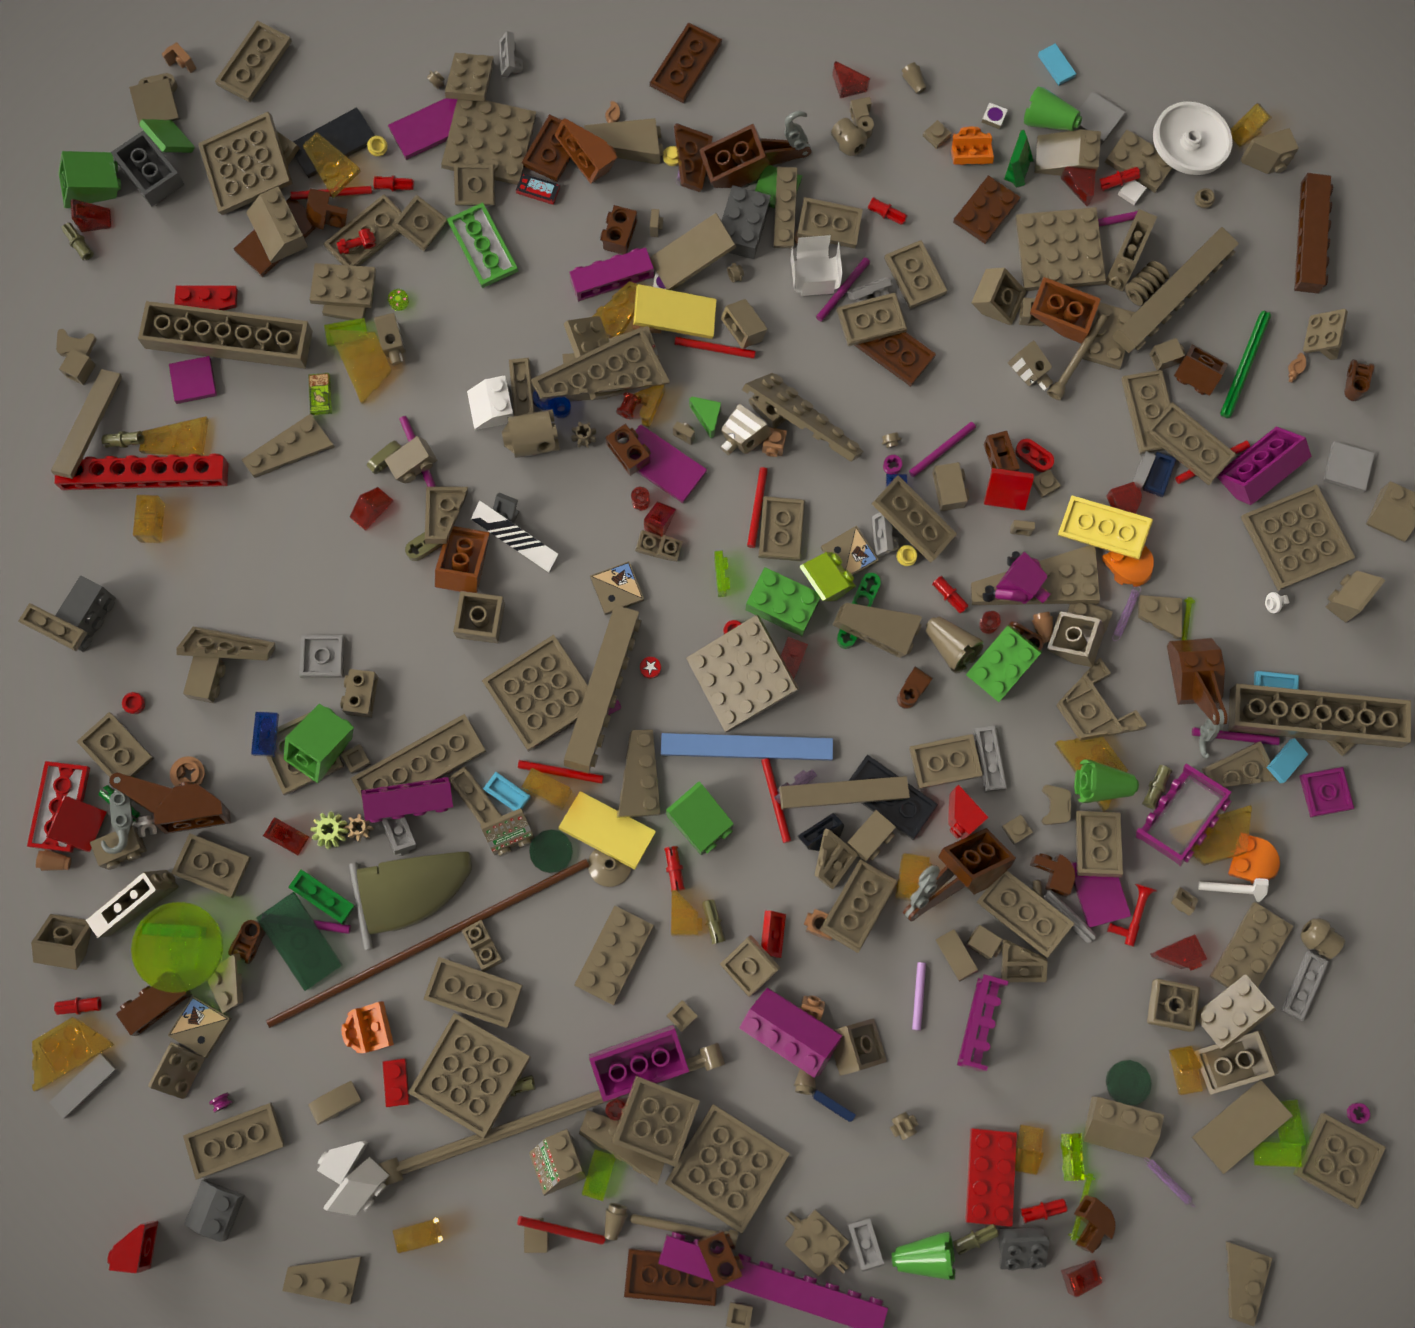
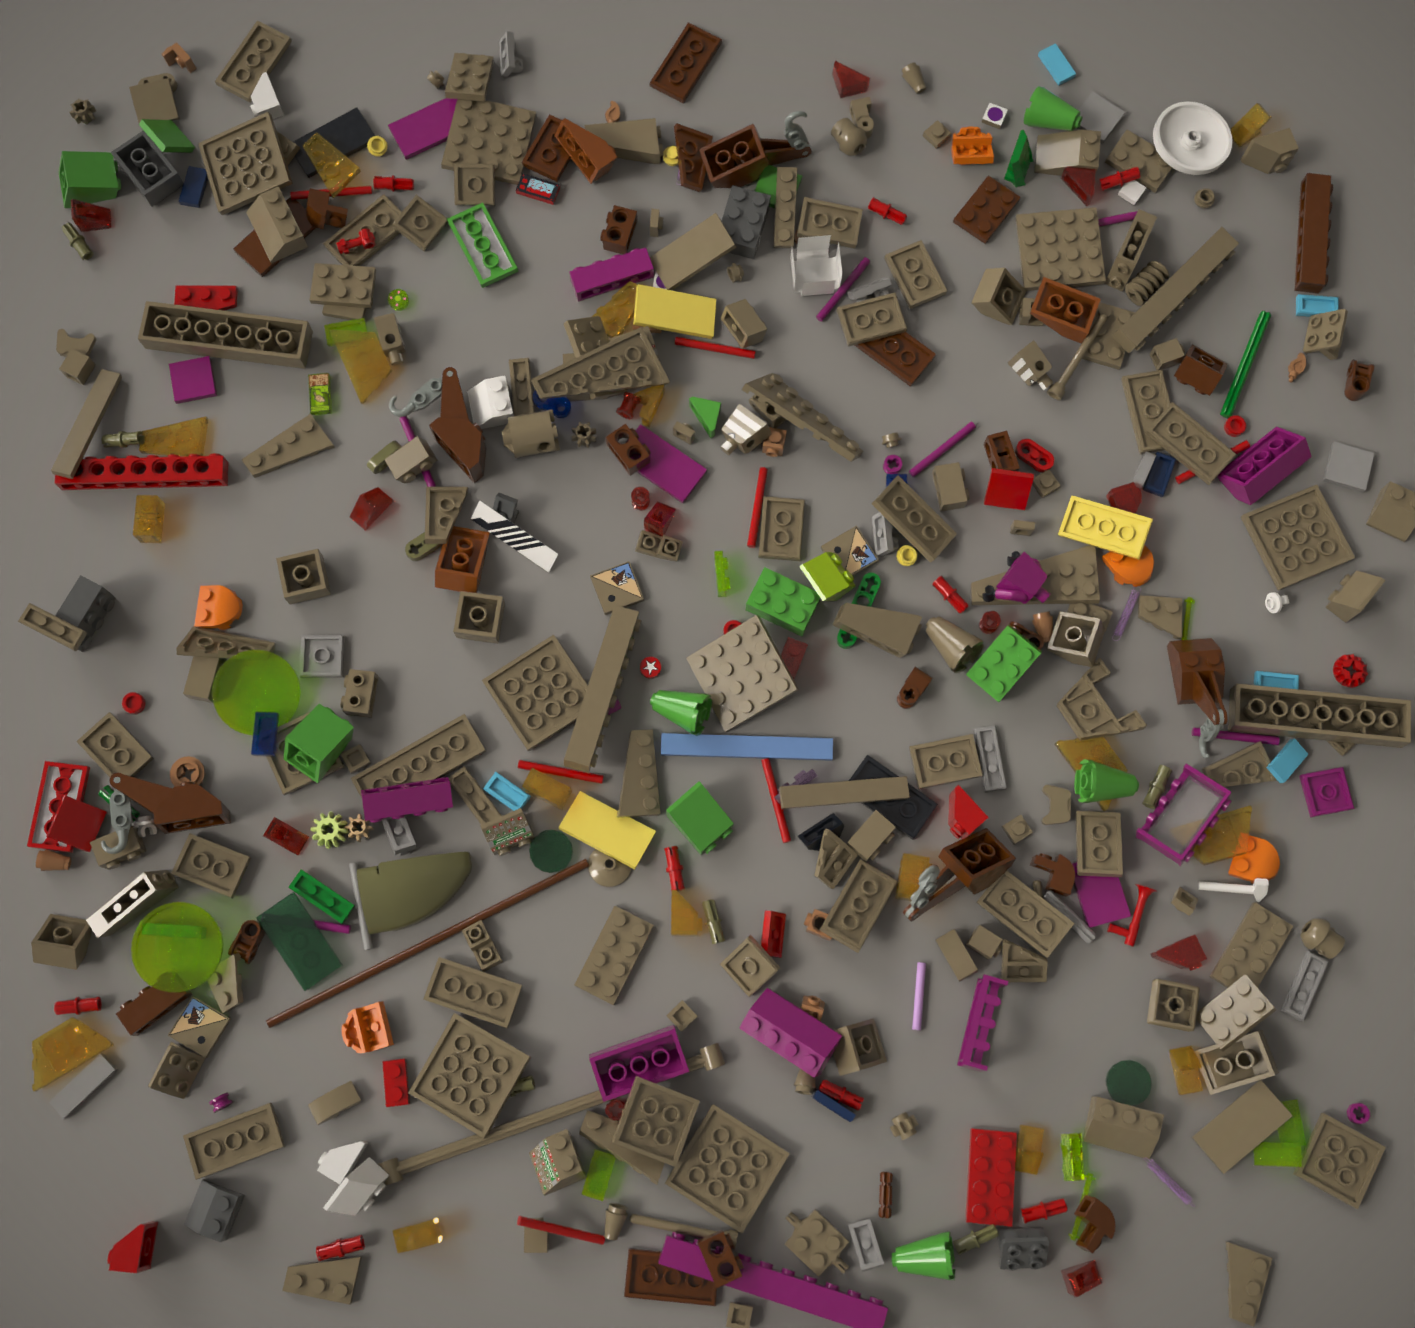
none -> dark tan gear [69,99,96,125]
none -> dark blue tile [178,166,208,208]
none -> orange slope [194,585,243,630]
none -> clear neon green plate [212,649,301,735]
none -> white slope [250,72,284,119]
none -> dark tan brick [276,549,331,605]
none -> red pin [316,1234,365,1262]
none -> reddish brown slope [389,367,486,484]
none -> bright green cone [650,690,712,736]
none -> red axle [819,1080,864,1111]
none -> reddish brown axle [879,1172,893,1218]
none -> red tile [1224,415,1246,437]
none -> medium azure tile [1296,294,1339,317]
none -> red gear [1333,654,1369,688]

